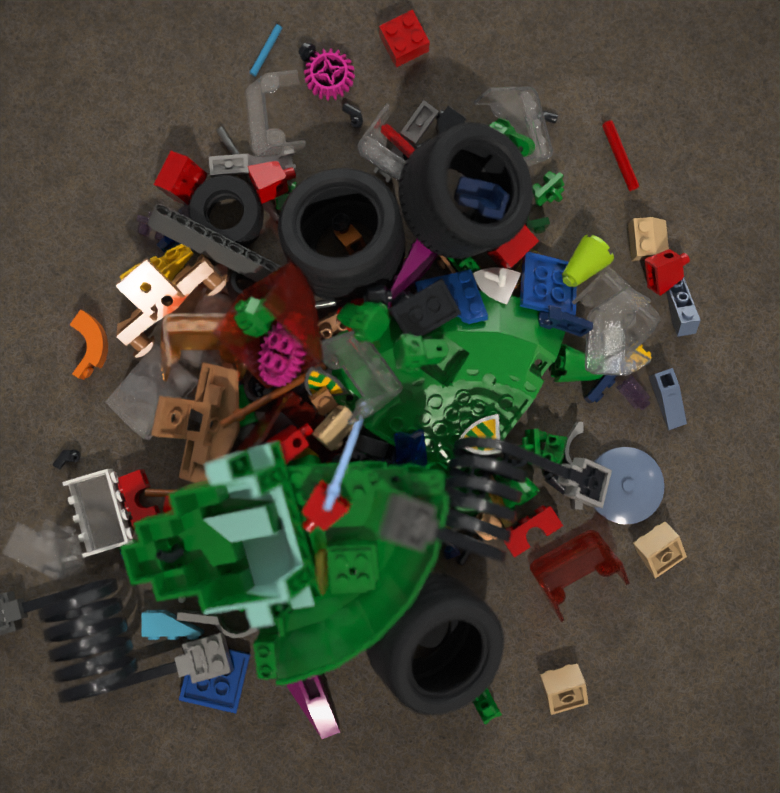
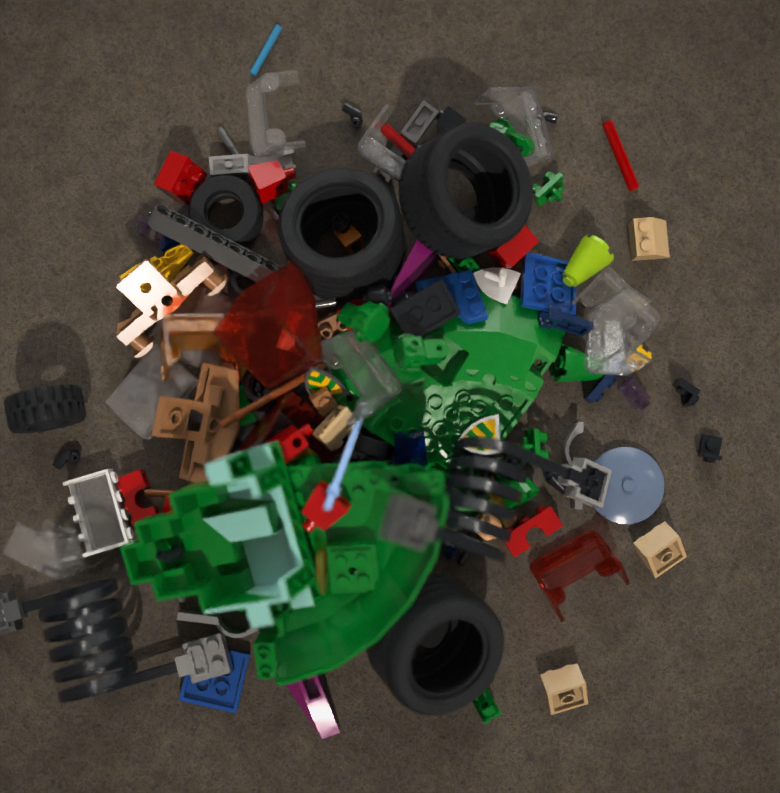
orange arch [70,309,108,380] -> none
medium azure slope [142,610,204,640] -> none
green piece [234,294,285,337] -> none
dark pink gear [258,320,306,387] -> none
black plate [298,42,316,62] -> none
dark pink gear [304,48,355,101] -> none
red brick [379,9,430,68] -> none
dark blue panel [453,176,509,219] -> none
dark green bracket [525,217,550,234] -> none
green hips [542,434,568,465] -> none
red torso [645,249,690,296] -> none
sand blue slope [648,368,687,430] -> none
sand blue slope [666,277,700,337] -> none
none -> black tyre [4,384,87,434]
none -> black bracket [672,378,701,407]
none -> black bracket [697,434,723,463]

